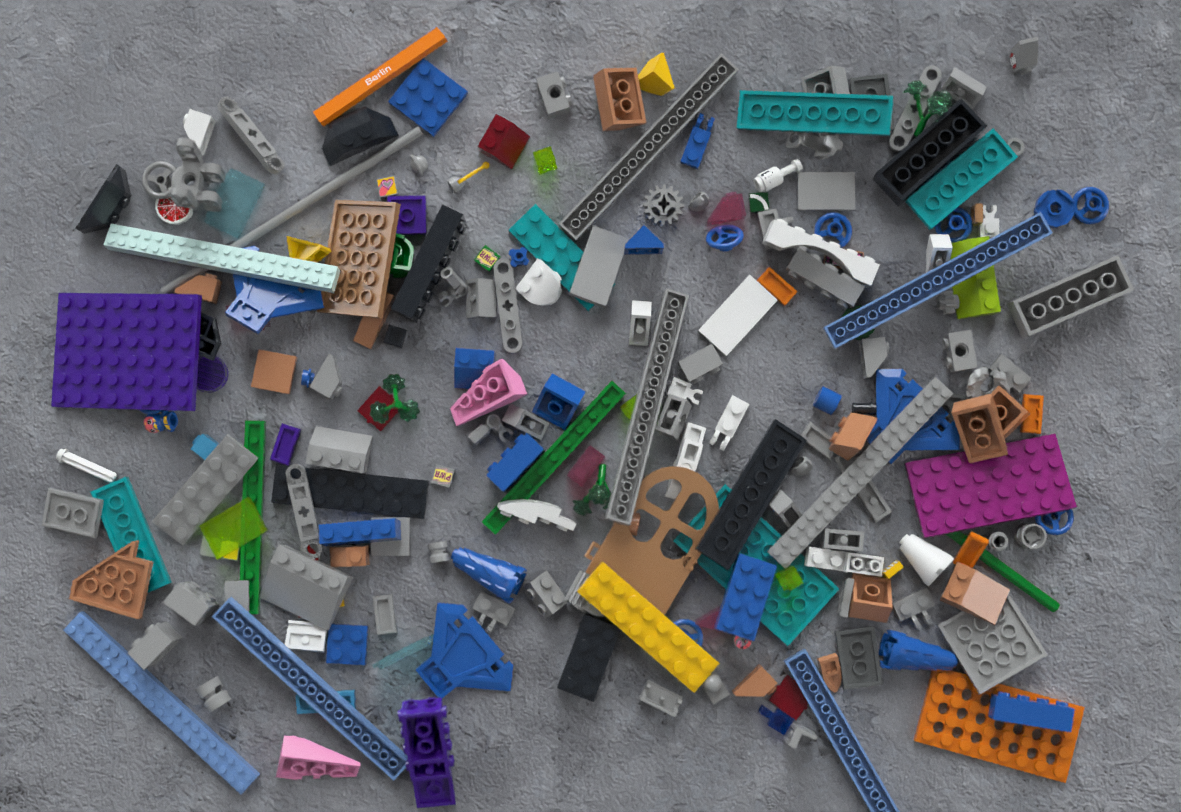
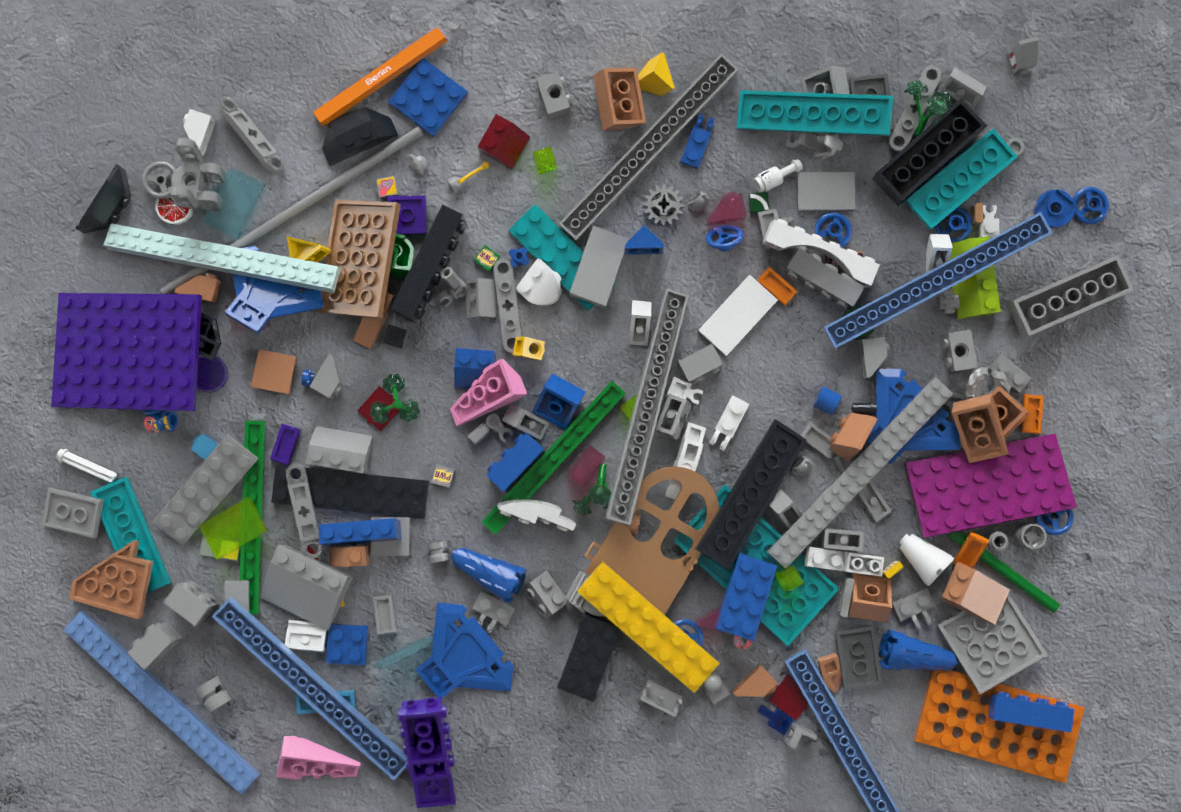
none -> yellow brick [513,337,545,360]

